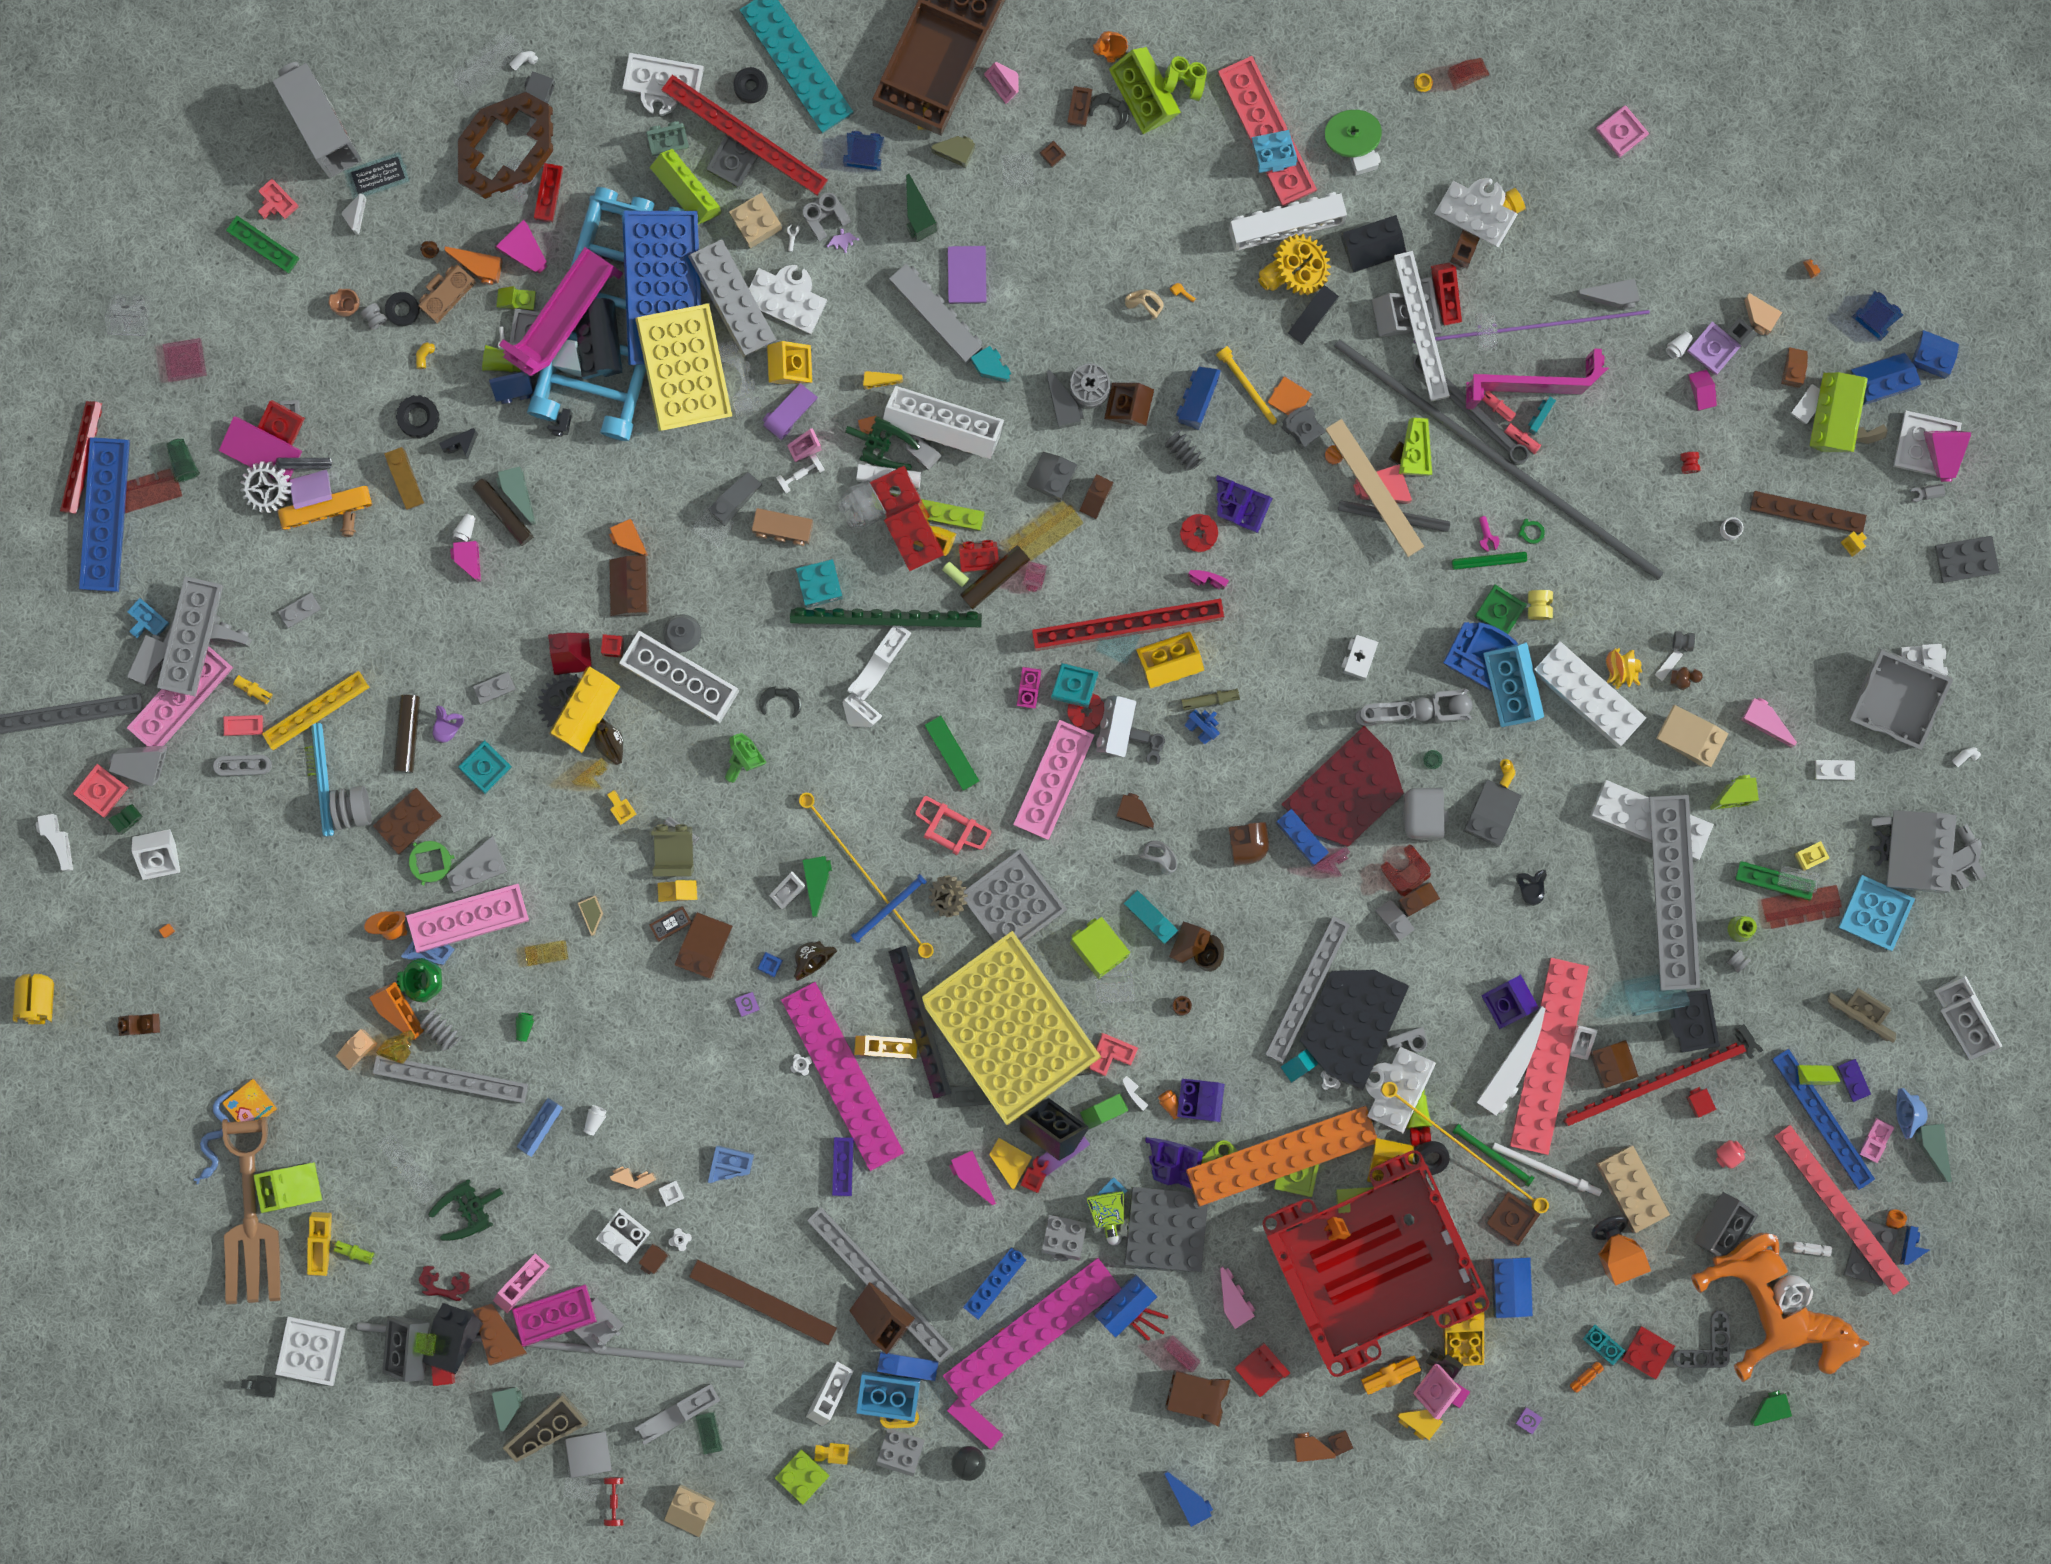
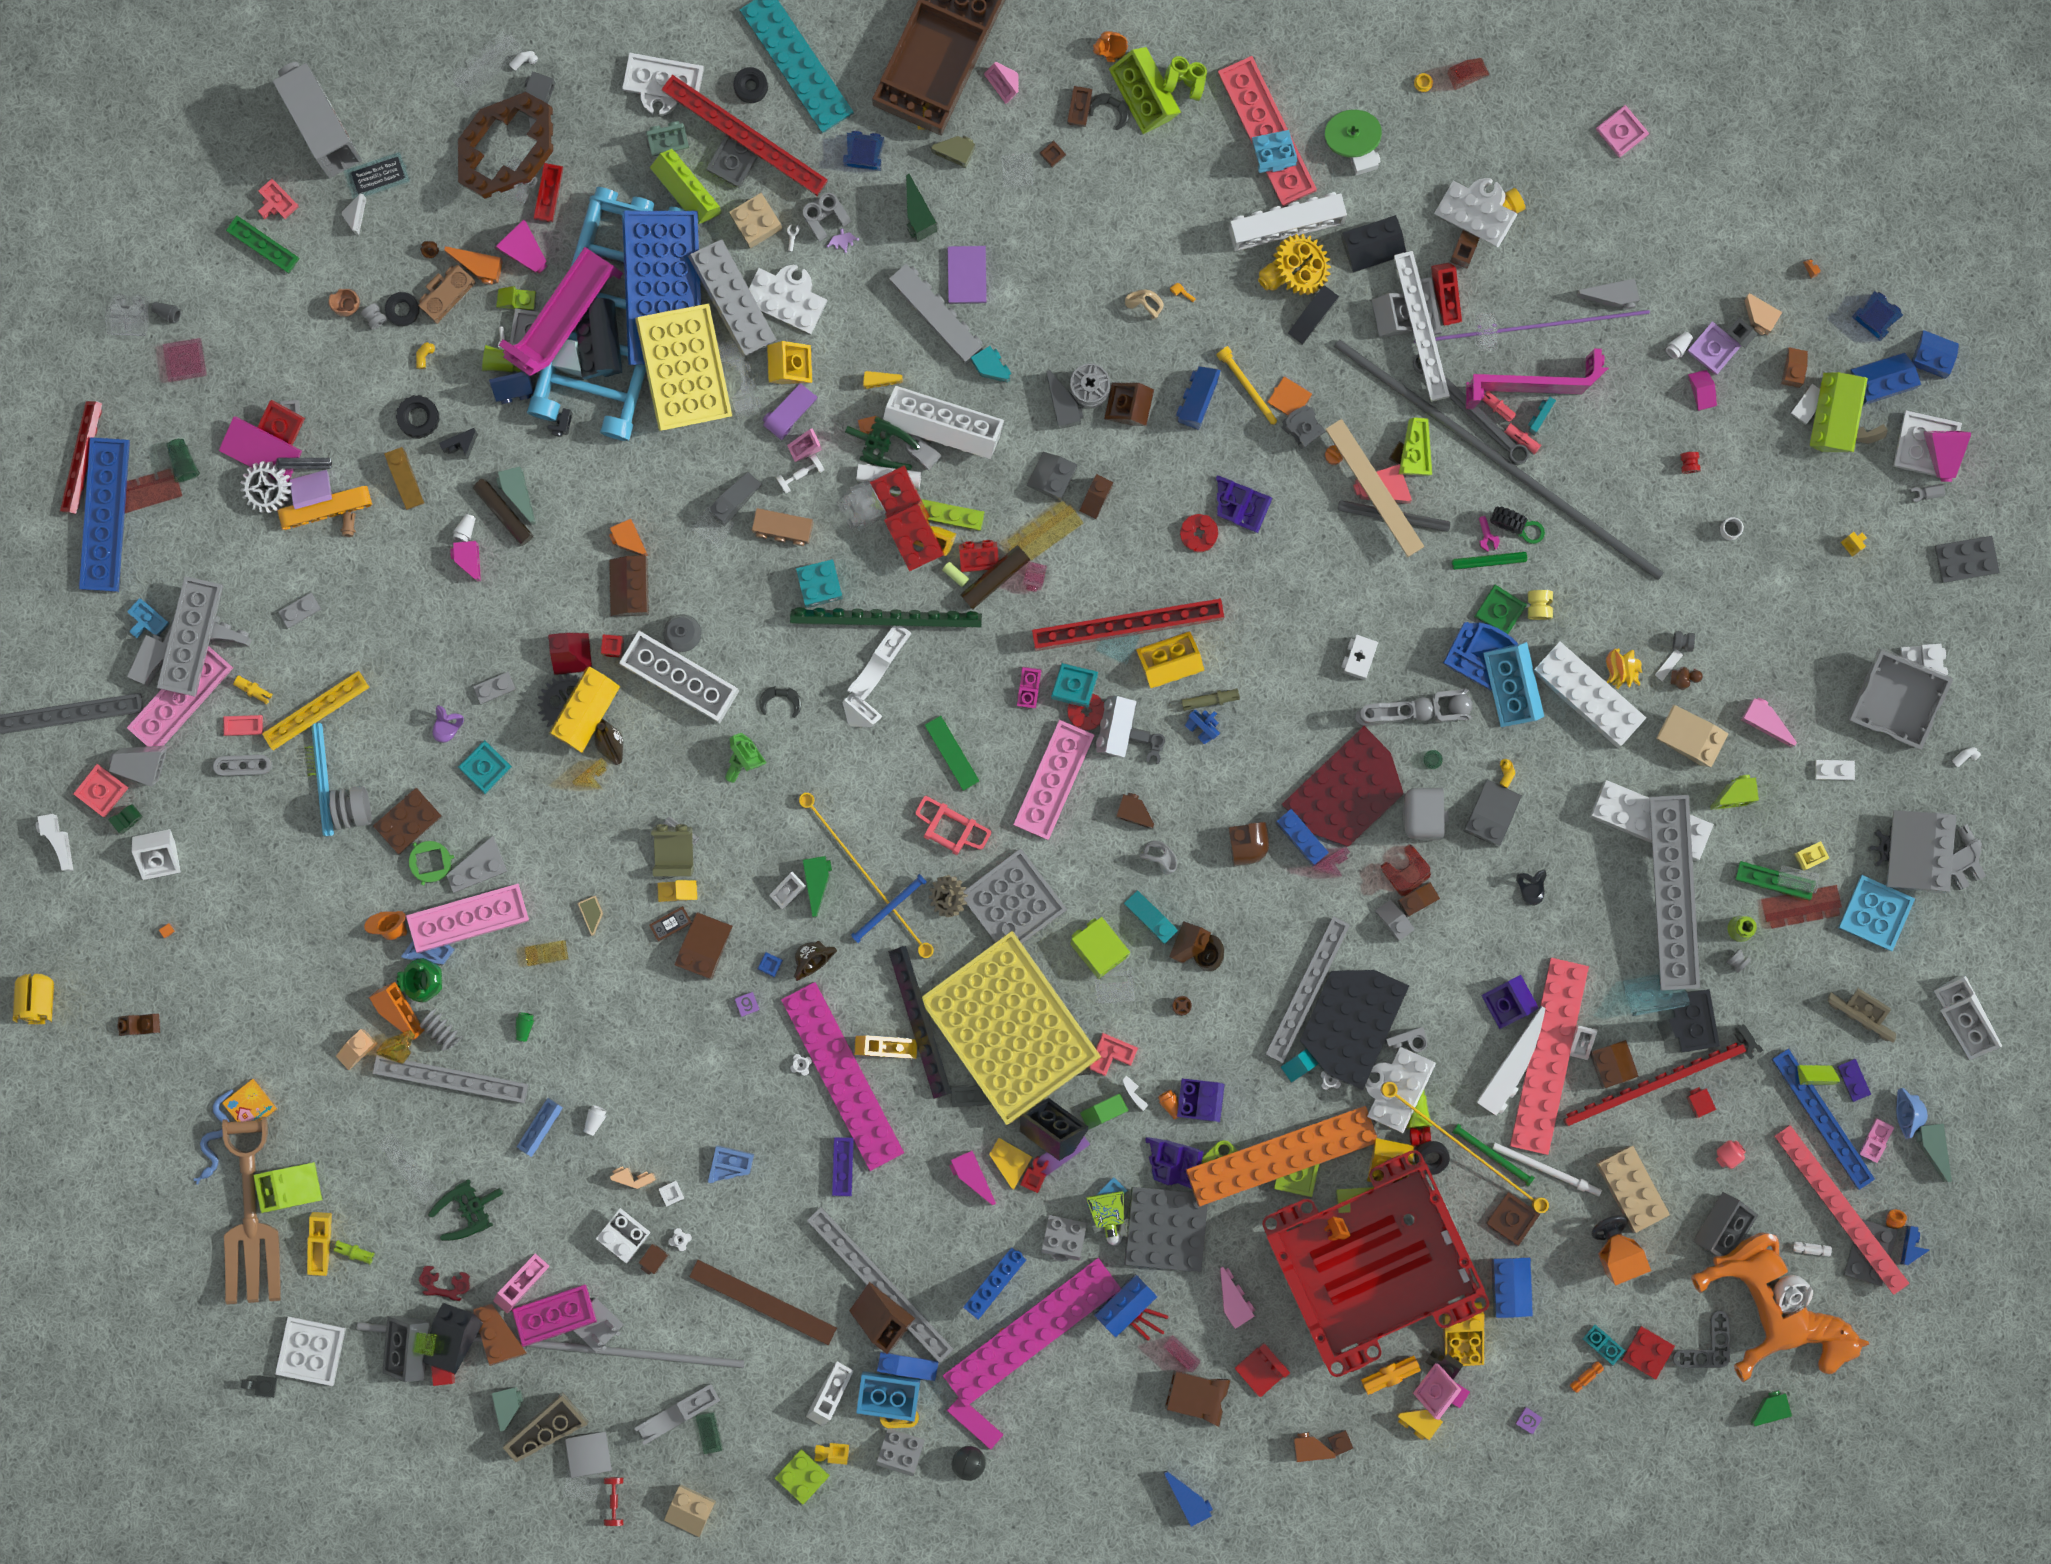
dark brown brick [393,695,420,773] -> none
yellow plate [607,790,637,825] -> none
dark grey piece [1165,429,1206,471] -> none
dark pink slope [1188,570,1229,589] -> none
reddish brown plate [1750,491,1867,534] -> none
light grey tile [1870,816,1892,827] -> none
none -> dark grey cone [151,301,181,323]
none -> black tyre [1490,506,1528,534]

